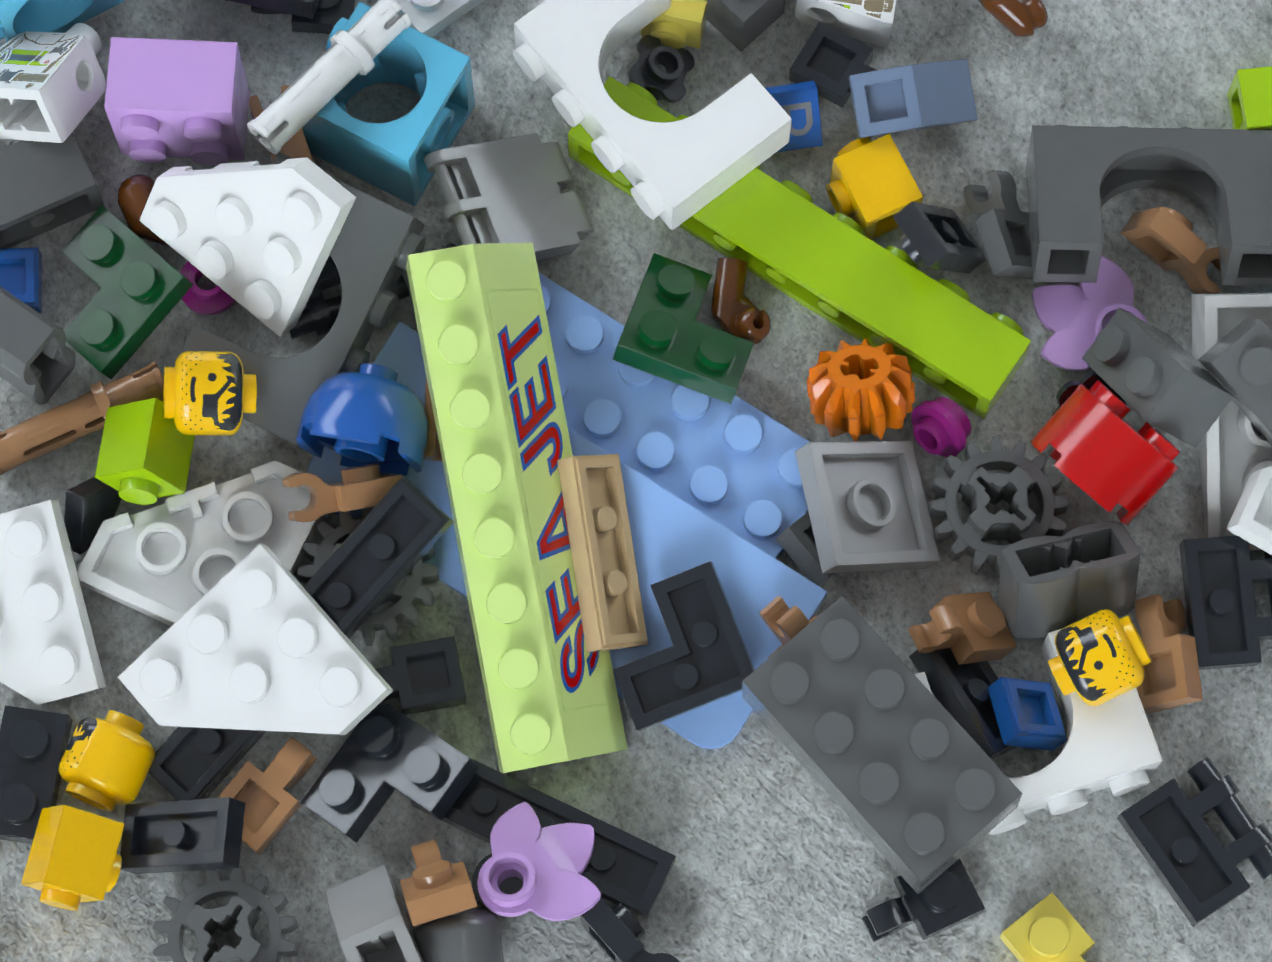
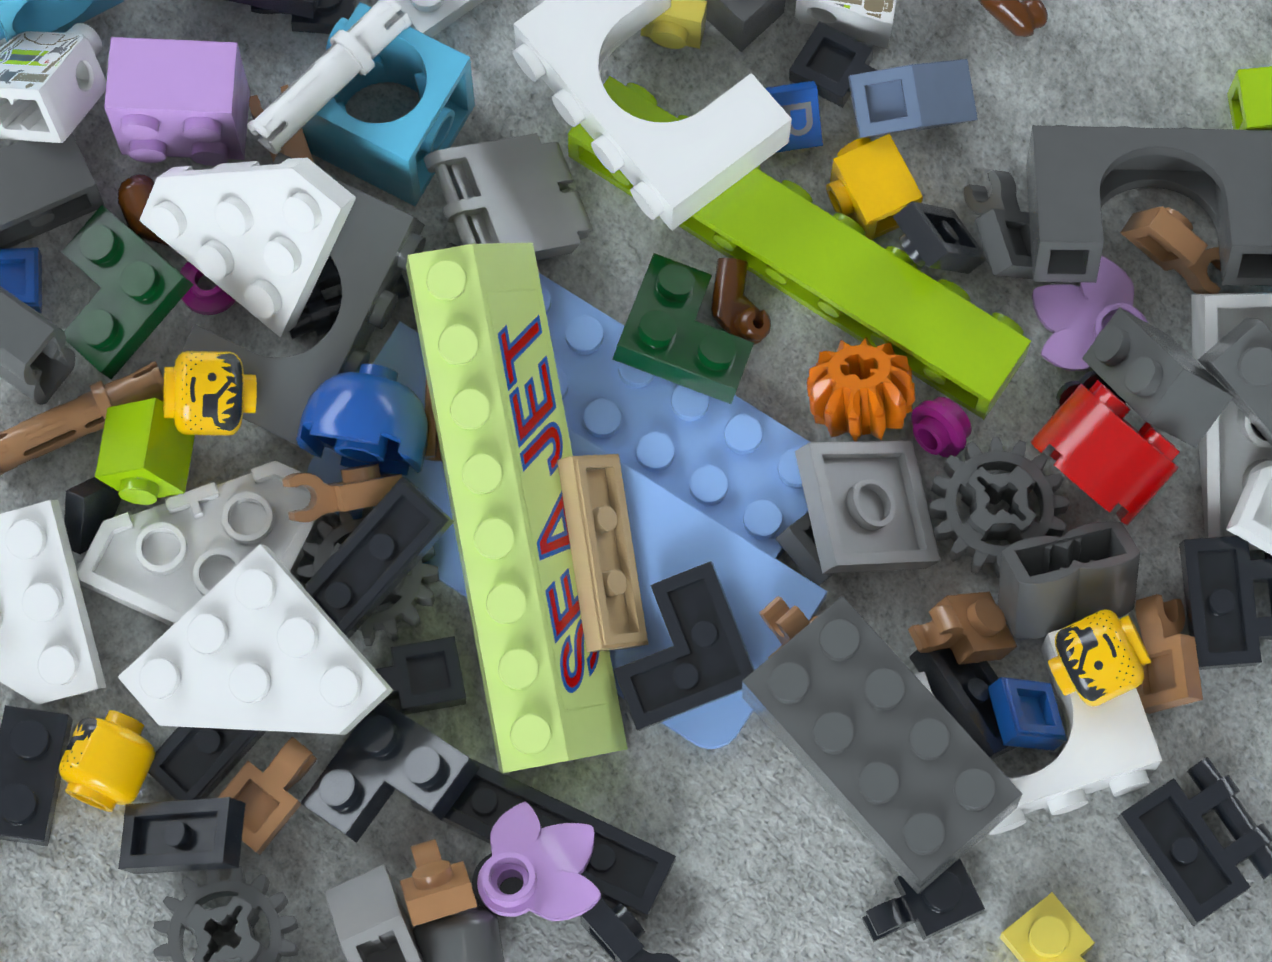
yellow brick [21,805,125,911] -> none
black plate [628,35,695,103] -> none

